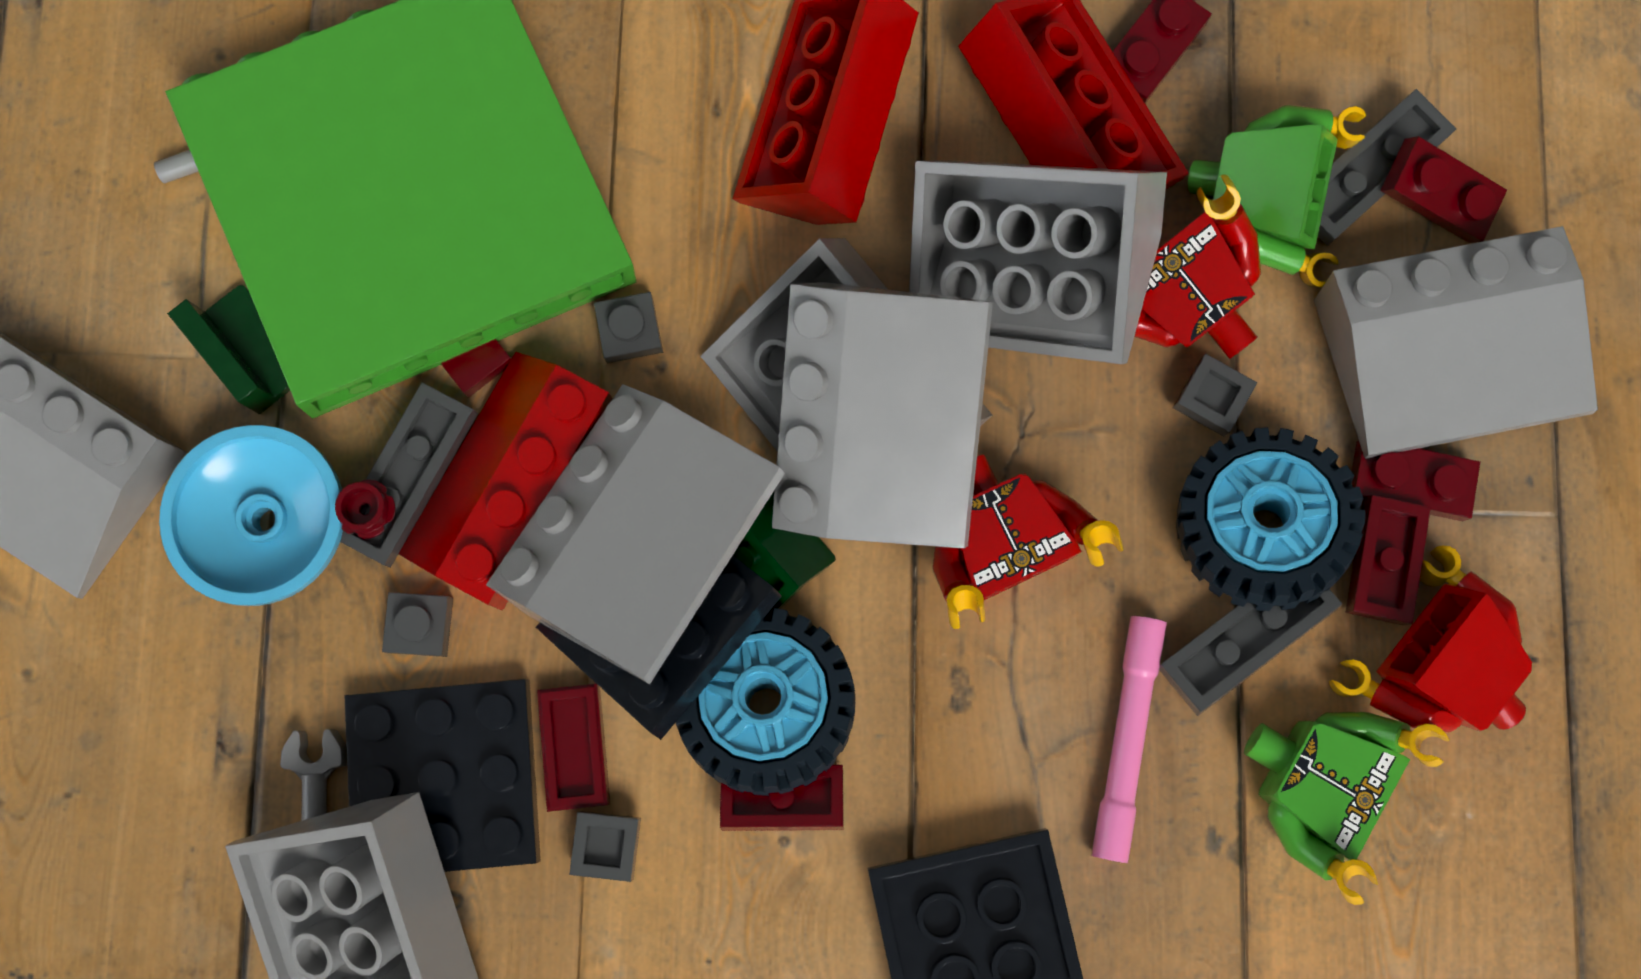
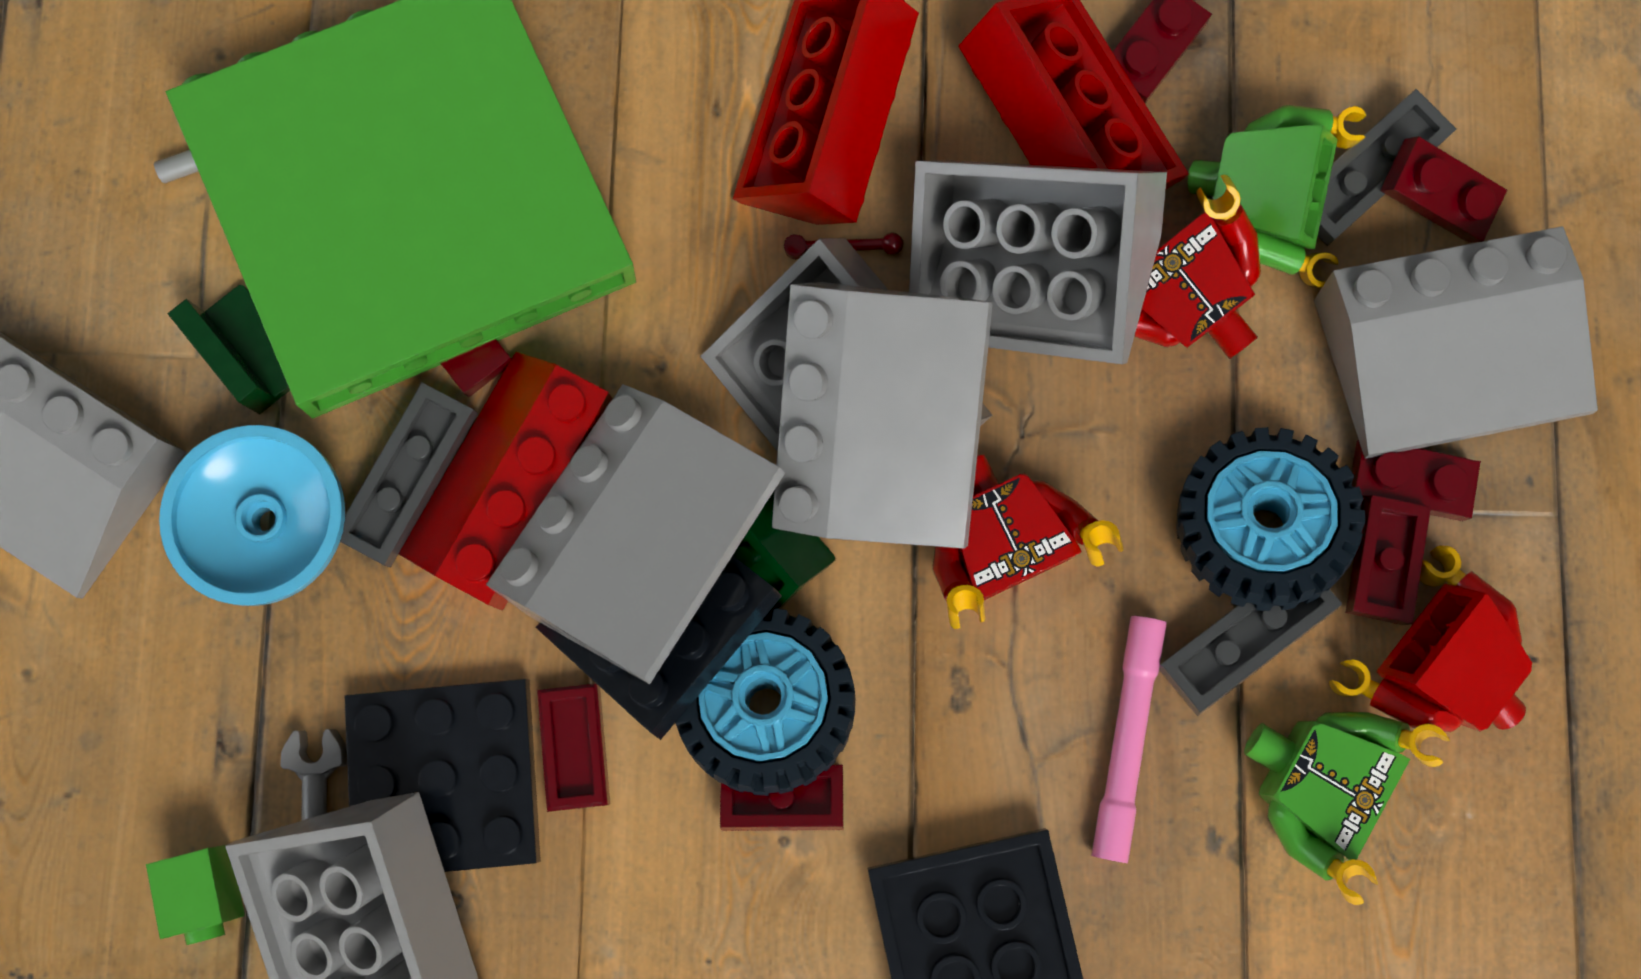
dark red plate [335,479,396,539] -> none
dark grey plate [382,592,453,657] -> none
dark grey plate [569,811,641,882] -> none
dark grey plate [594,292,664,364] -> none
dark grey plate [1173,354,1257,437] -> none
none -> bright green brick [146,844,245,945]
none -> dark red hinge [784,232,904,260]

